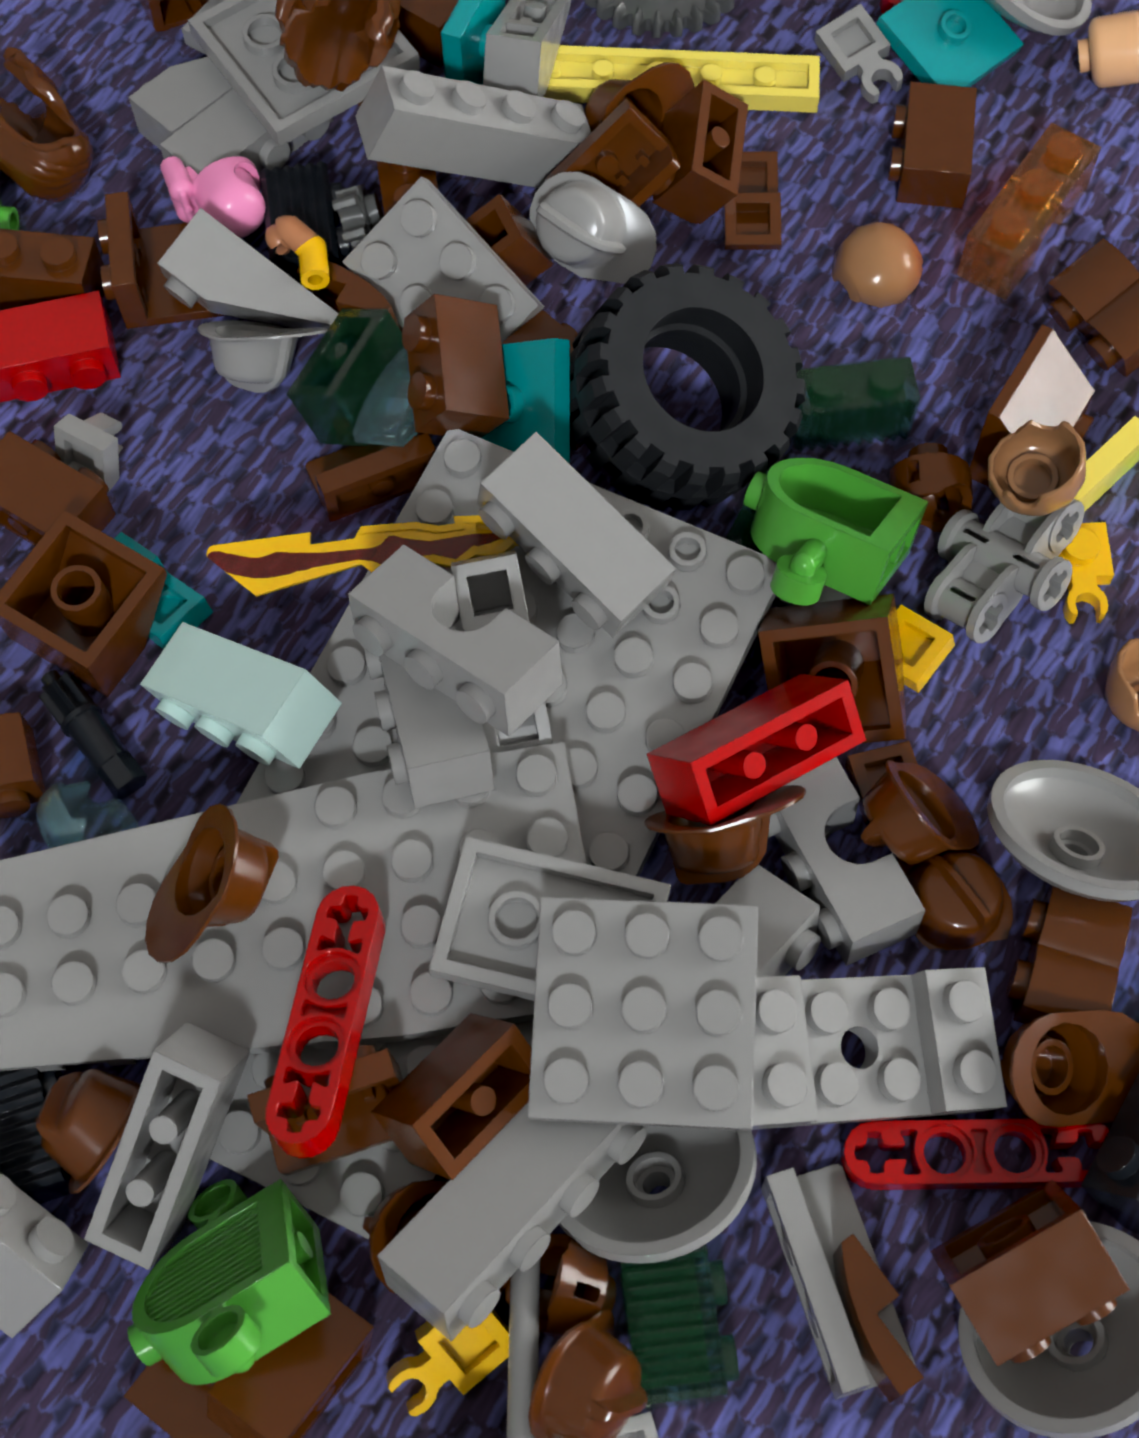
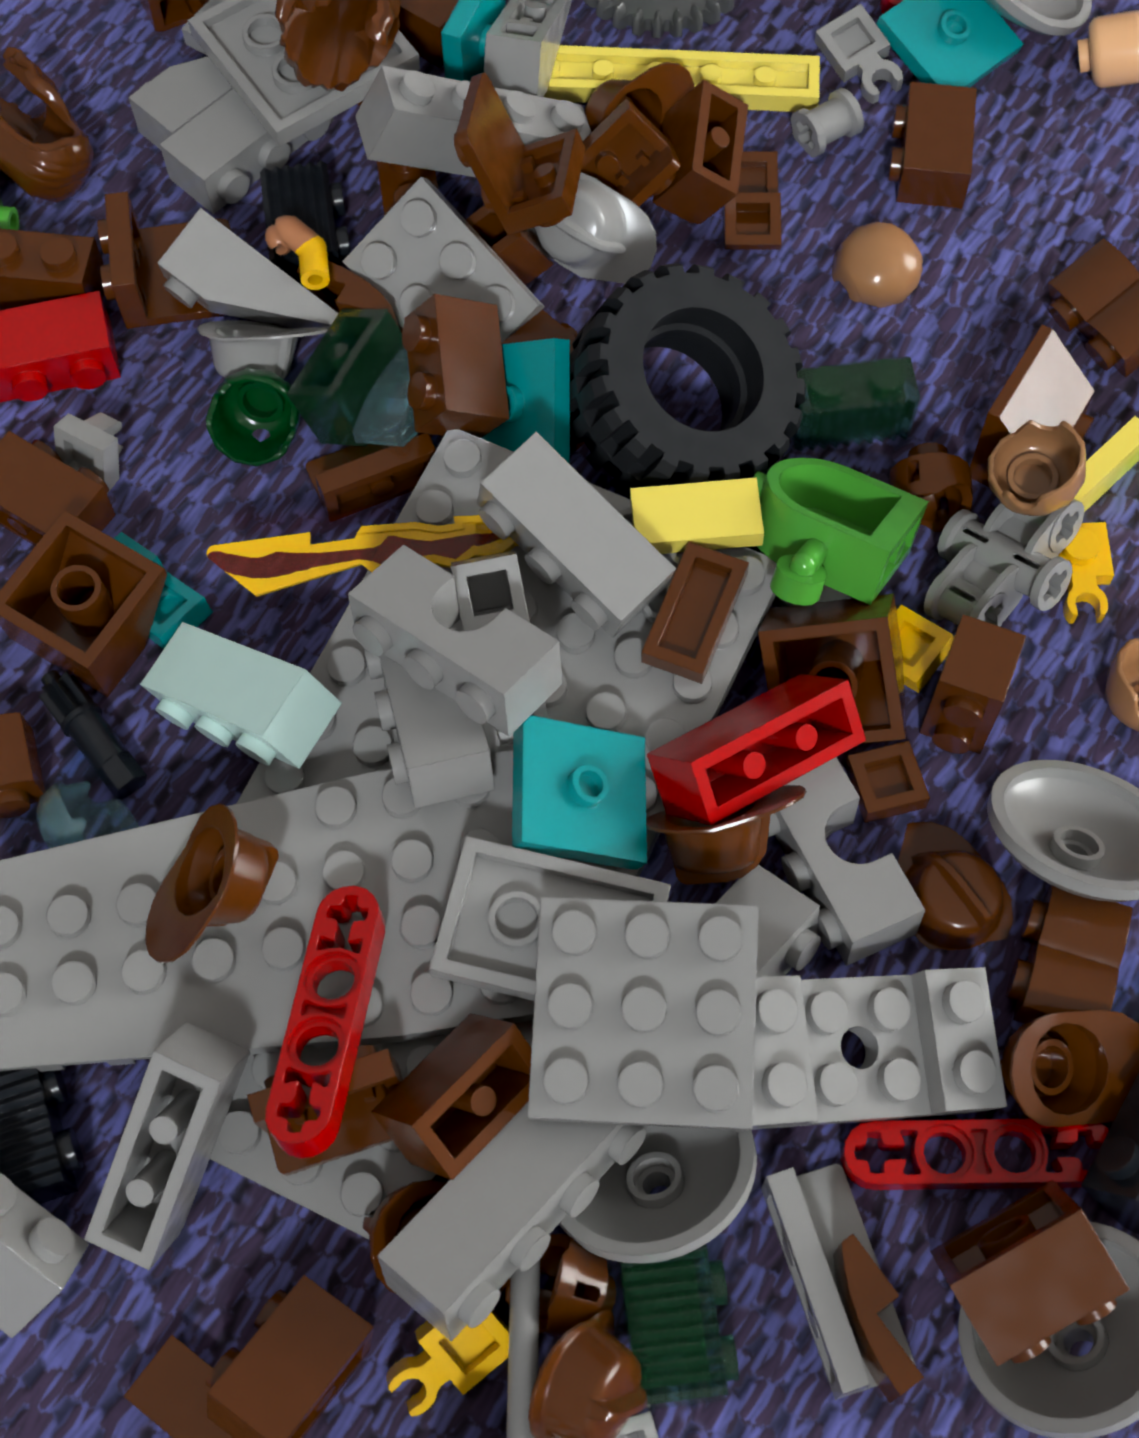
reddish brown piece [36,1069,143,1194] -> none
bright green piece [128,1179,331,1385] -> none
bright pink piece [160,156,266,238] -> none
dark grey plate [332,184,384,249] -> none
reddish brown piece [860,760,980,865] -> none
clear orange arch [957,122,1101,300] -> none
none -> dark green hair [206,368,301,467]
none -> reddish brown bracket [454,72,586,235]
none -> teal plate [512,715,647,870]
none -> light yellow tile [630,477,764,554]
none -> reddish brown tile [641,542,749,684]
none -> light grey bush [790,88,864,158]
none -> reddish brown brick [920,614,1026,754]

